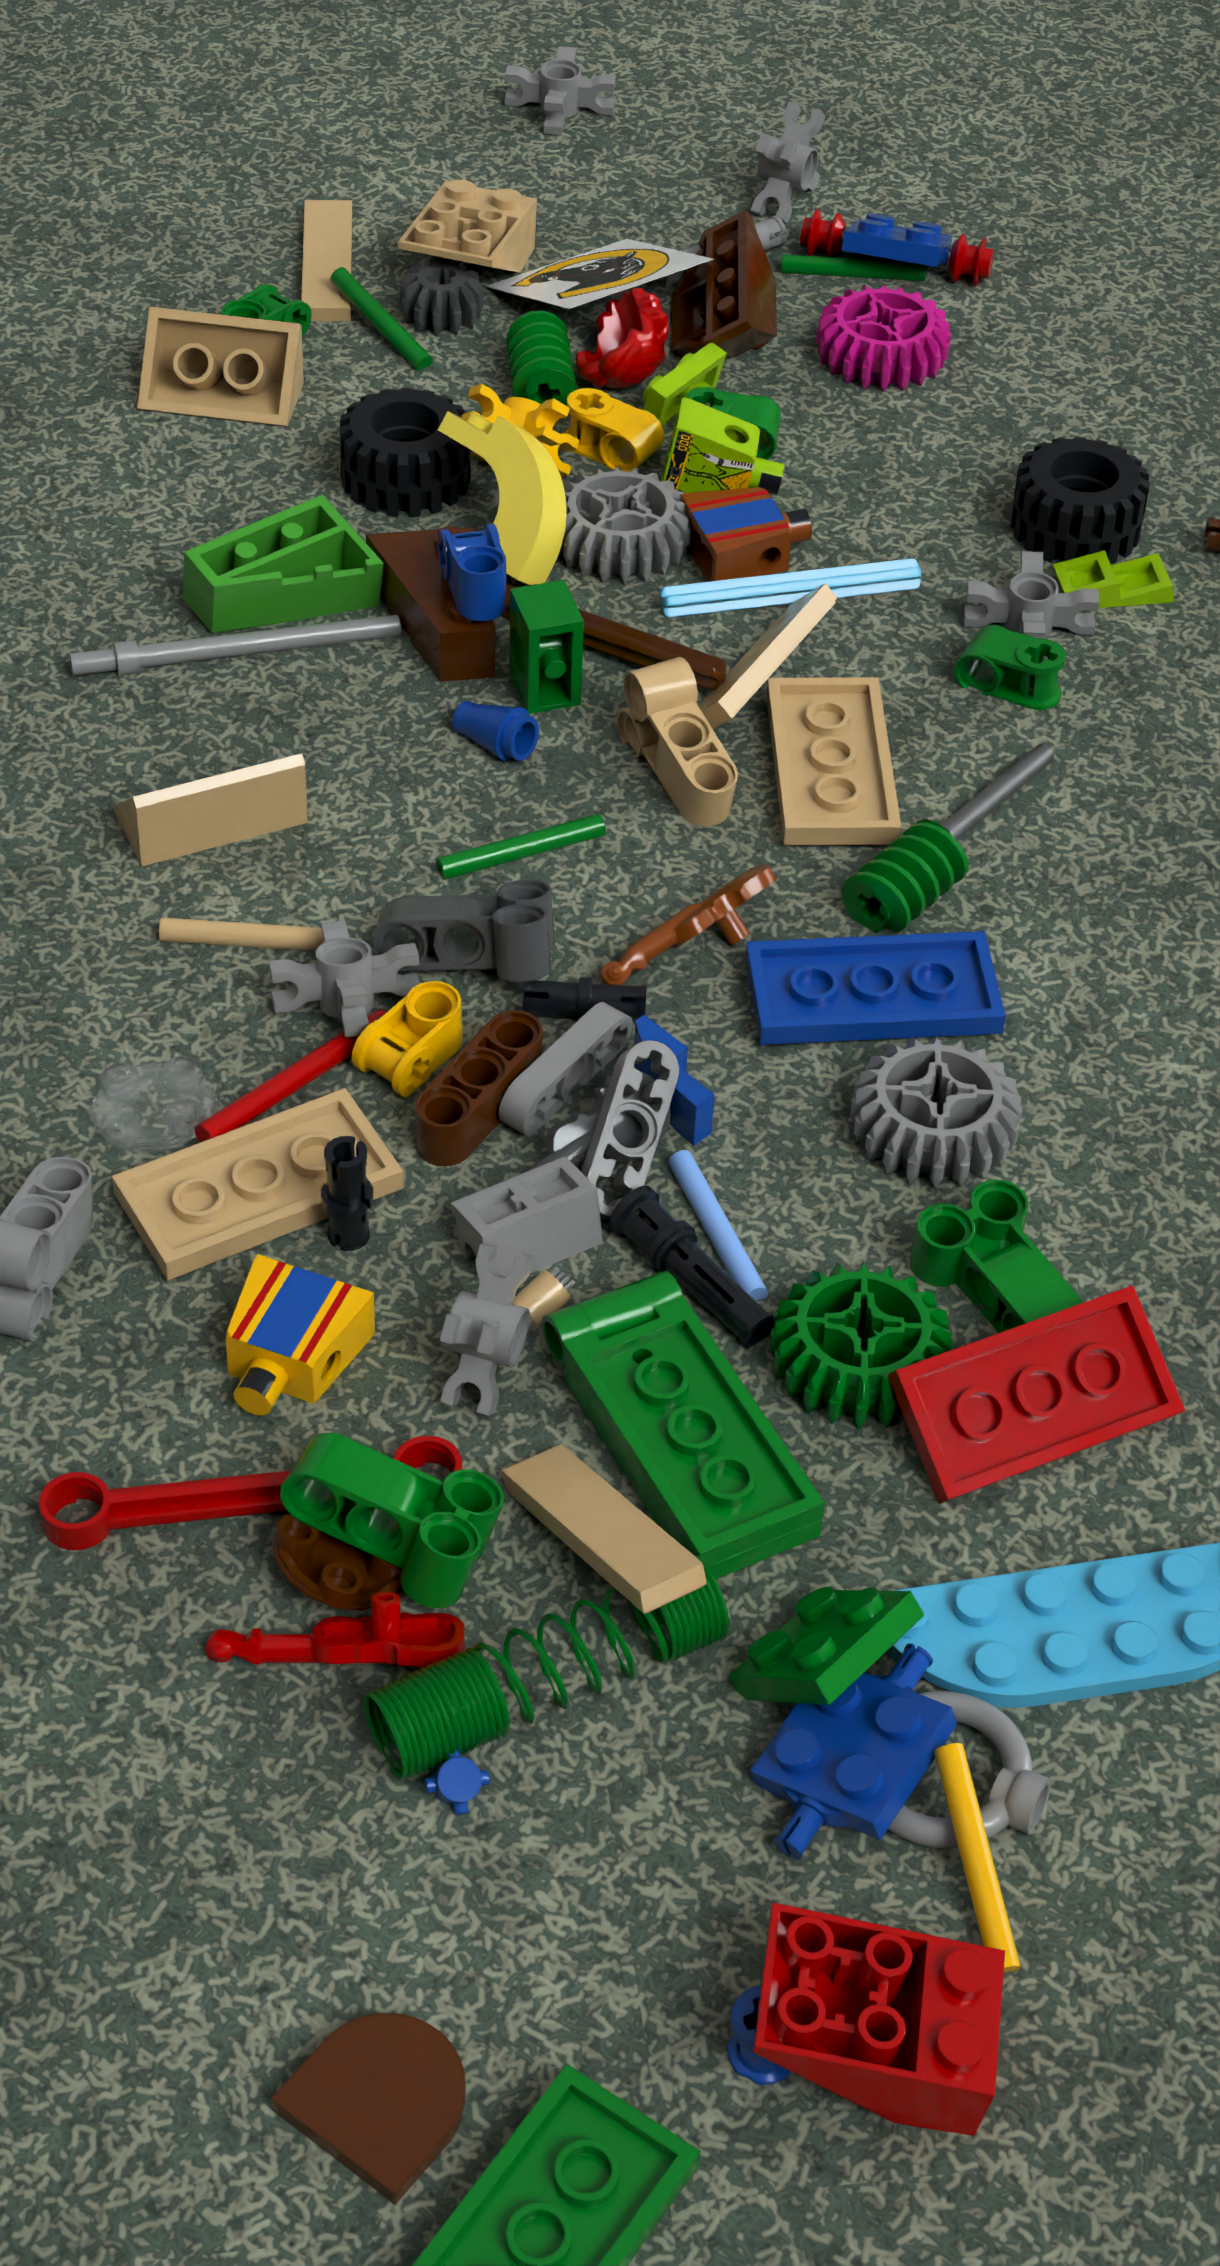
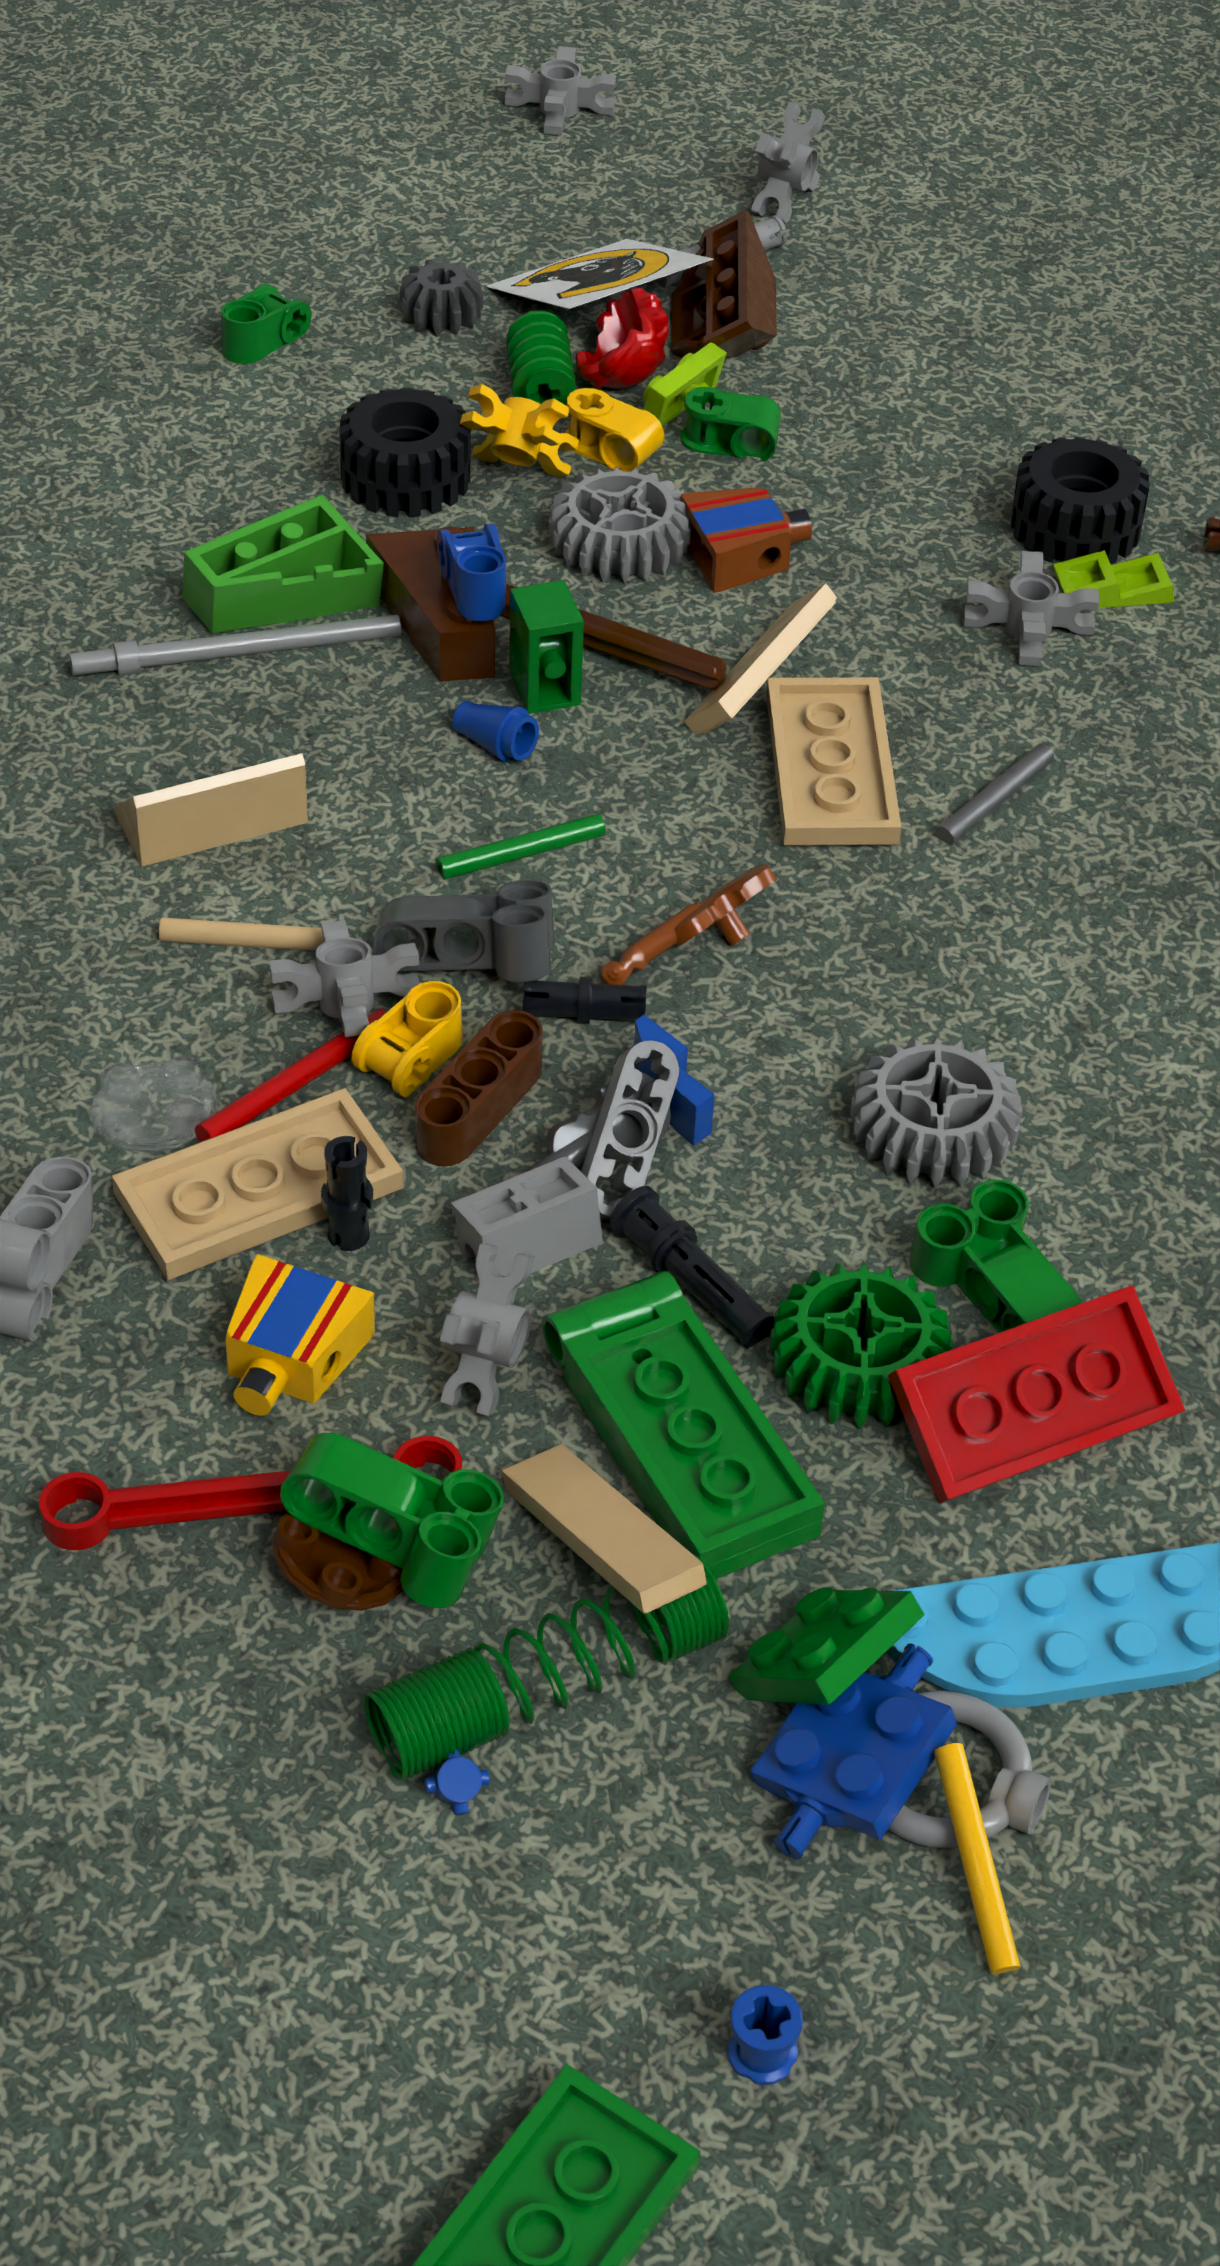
tan slope [137,306,304,427] -> none
red piece [205,1592,465,1668] -> none
reddish brown tile [271,2013,466,2205] -> none
tan tile [301,200,353,321] -> none
green bar [330,267,433,371] -> none
tan slope [398,180,537,273] -> none
light yellow arch [438,411,567,585] -> none
light grey beam [498,1002,633,1137] -> none
tan piece [513,1268,575,1327] -> none
tan piece [617,657,738,826] -> none
lime torso [660,397,784,495] -> none
axle [660,558,921,618] -> none
light blue bar [668,1150,768,1301] -> none
blue plate [745,931,1006,1045] -> none
red slope [753,1902,1005,2136] -> none
green bar [781,254,926,281] -> none
plate [800,209,994,287] -> none
dark pink gear [816,285,951,392] -> none
green piece [841,819,969,933] -> none
green piece [954,625,1066,710] -> none

